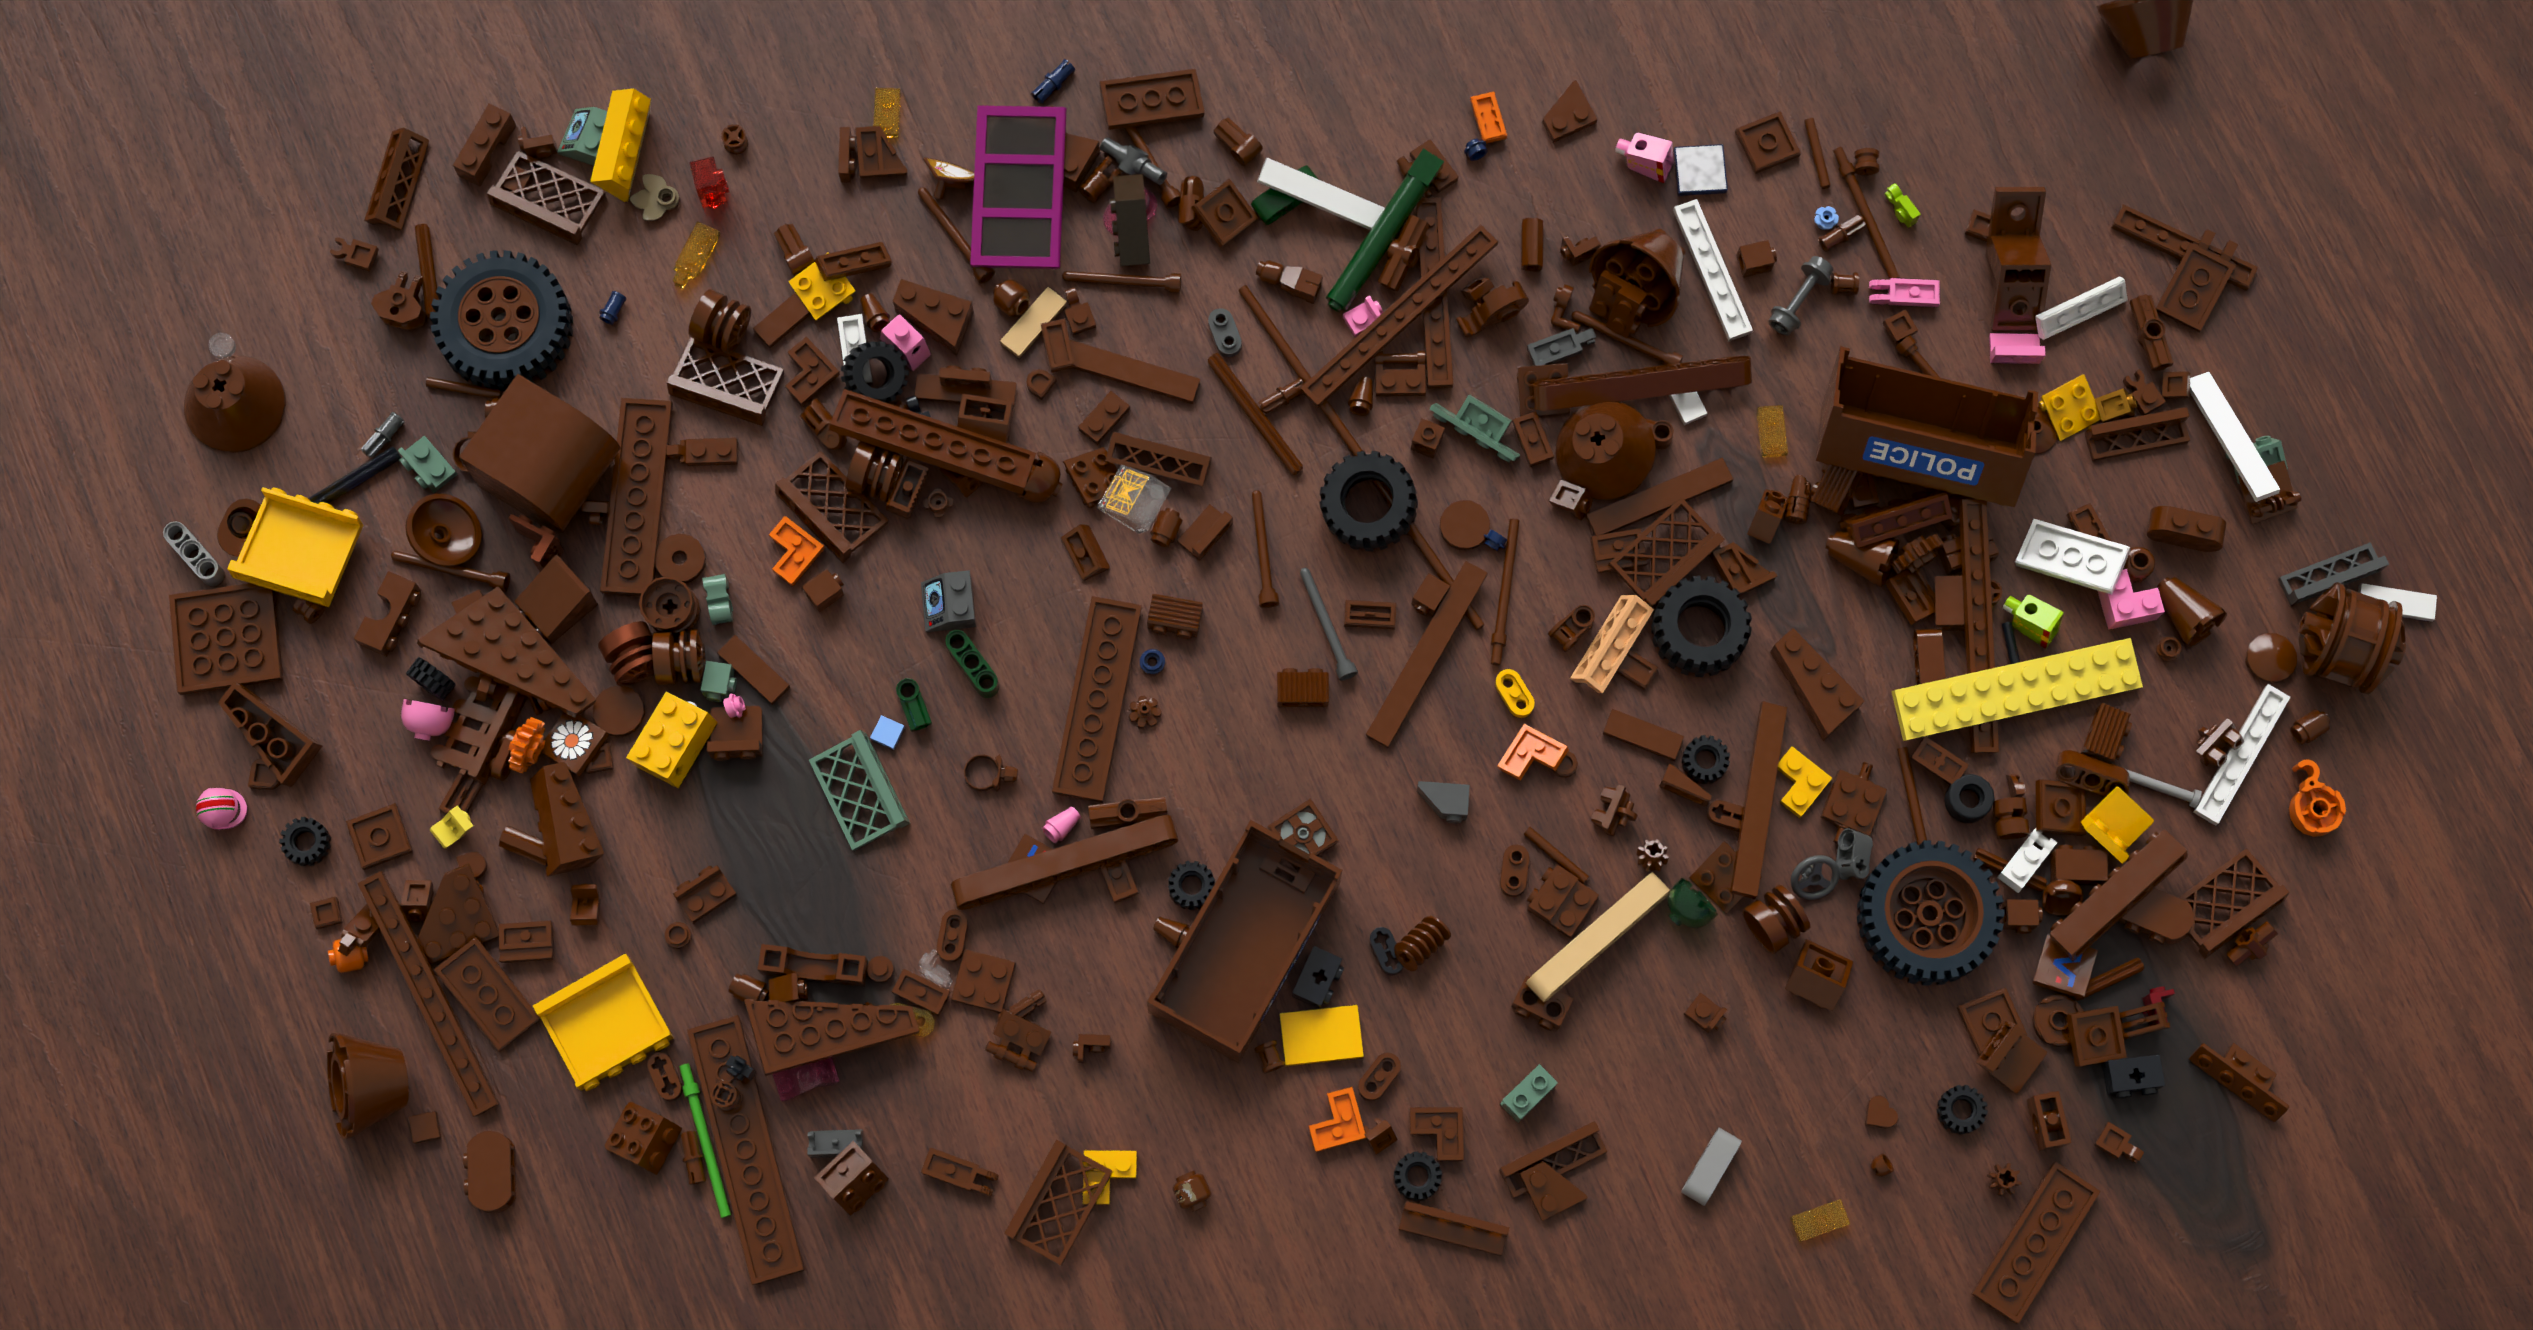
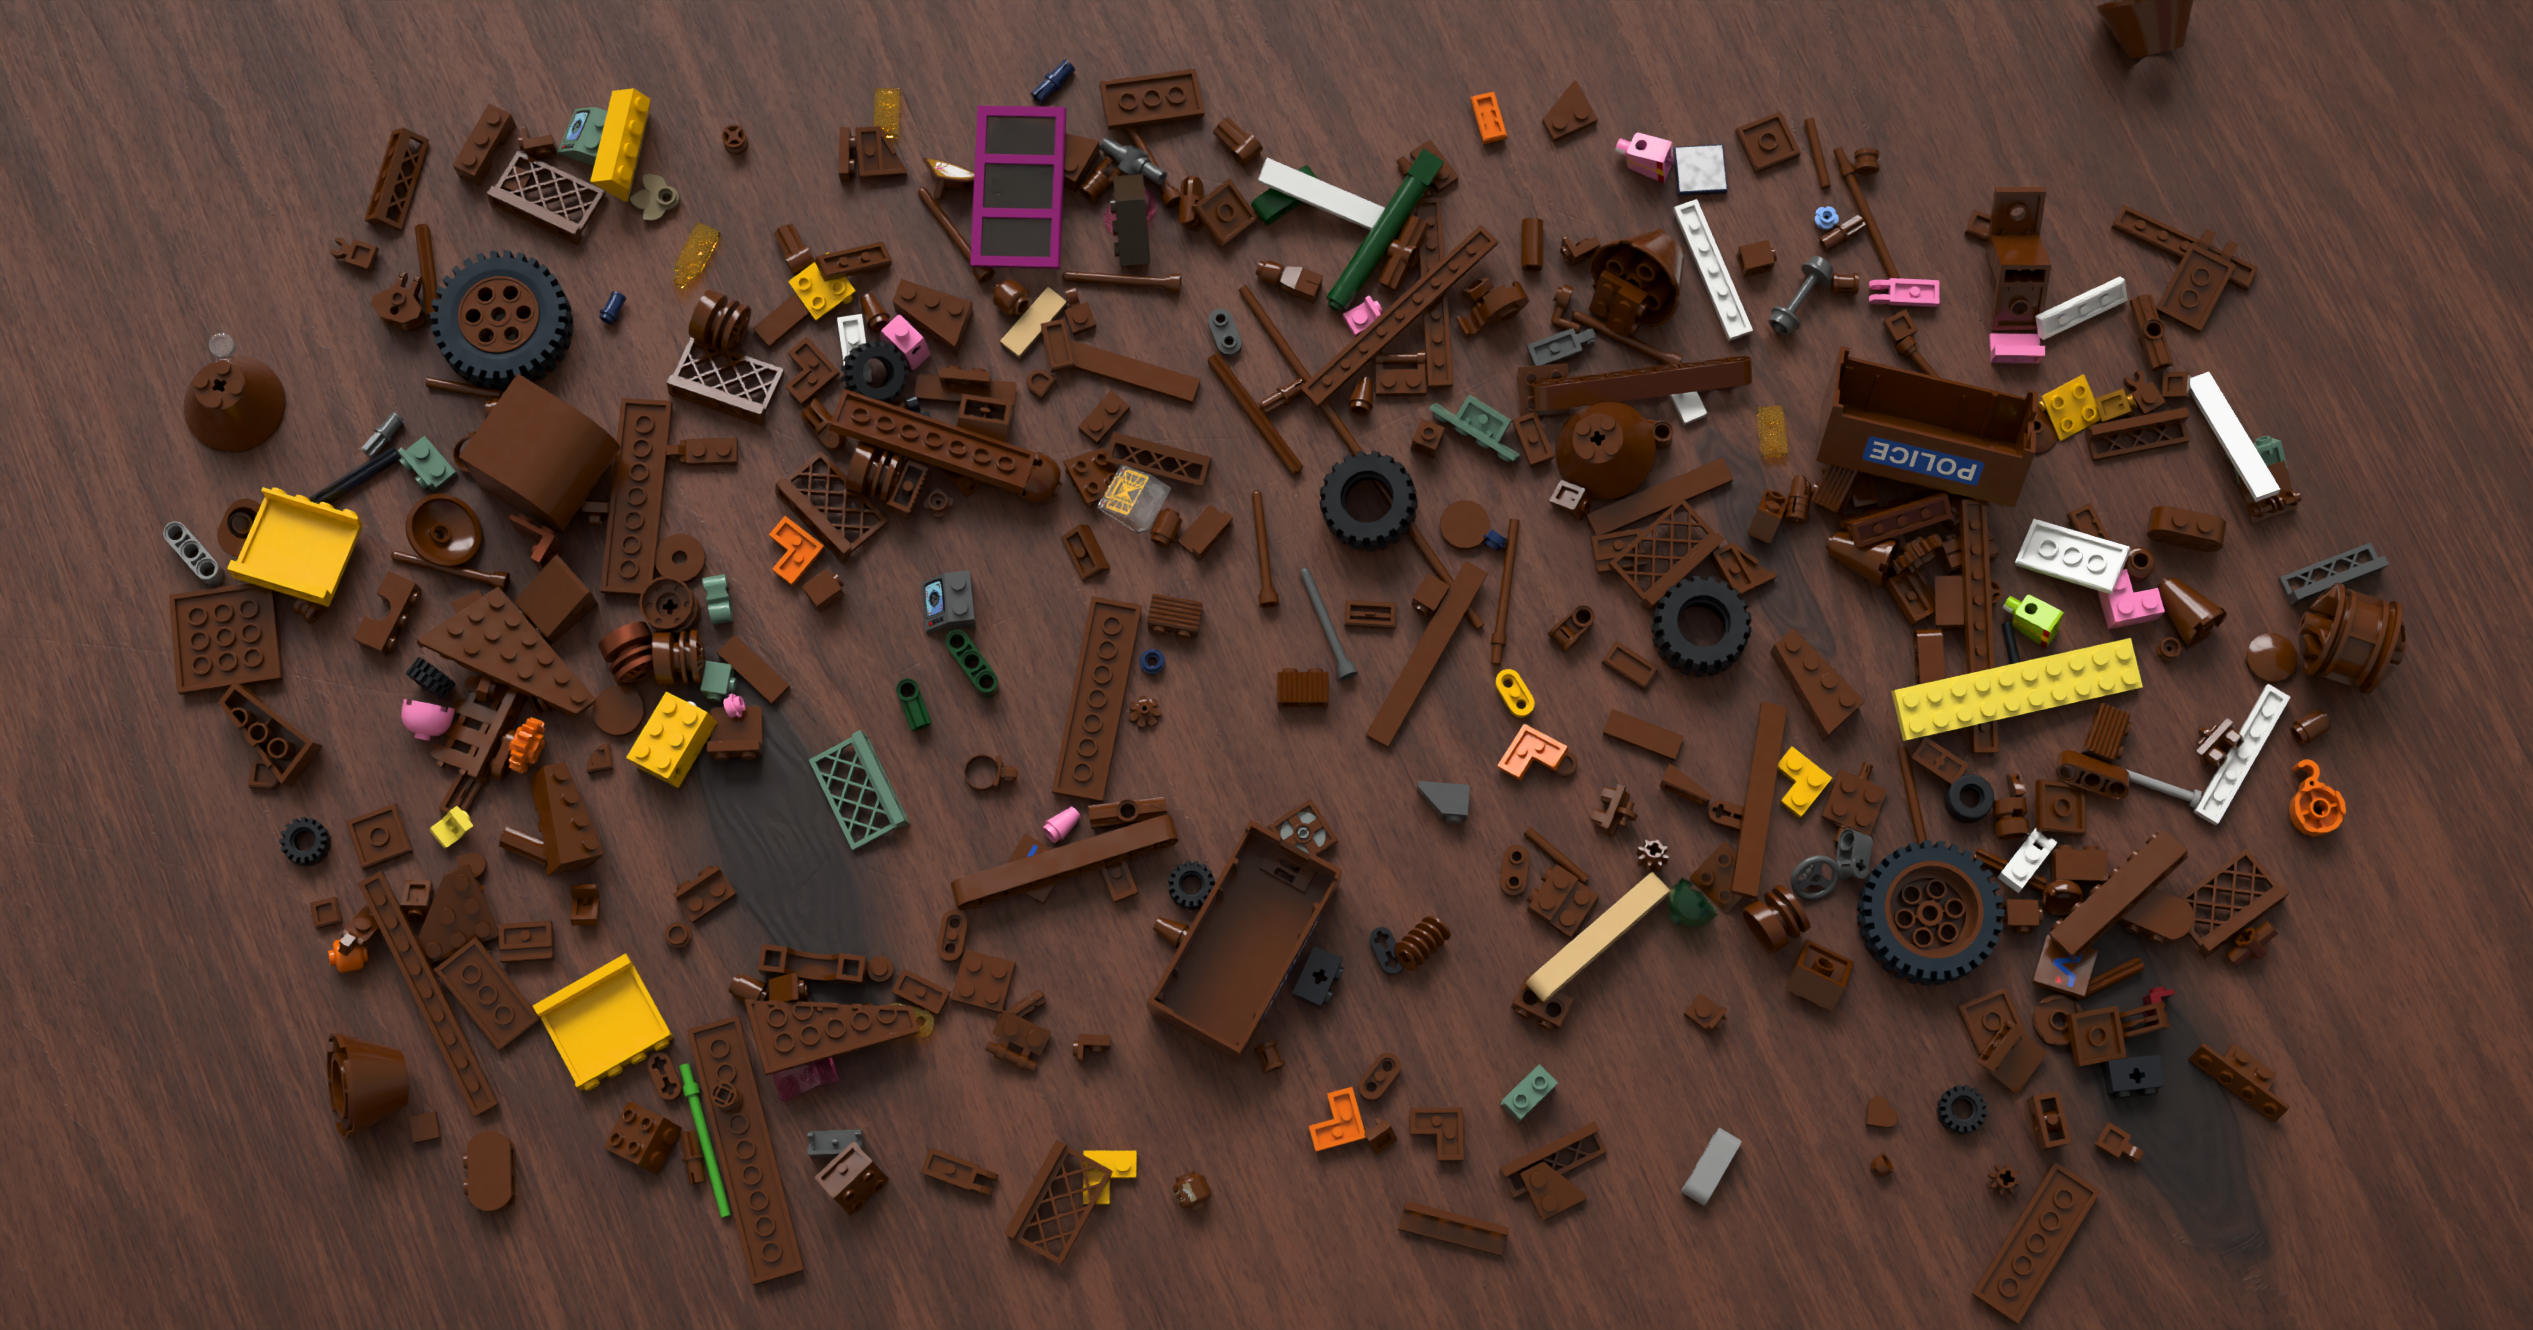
bright pink helmet [196,788,247,829] -> none
tile [541,713,609,777] -> none
clear red brick [689,156,729,208] -> none
black plate [726,1055,757,1081] -> none
light blue tile [870,715,905,750] -> none
clear bracket [918,949,953,990] -> none
yellow tile [1280,1005,1364,1066] -> none
black tyre [1394,1151,1442,1201] -> none
dark blue plate [1464,139,1488,161] -> none
light nougat fence [1570,595,1654,693] -> none
black tyre [1682,735,1730,784] -> none
clear yellow plate [1790,1199,1850,1242] -> none
lime plate [1885,183,1921,228] -> none
yellow bracket [2081,787,2154,864] -> none
white tile [2358,583,2437,622] -> none

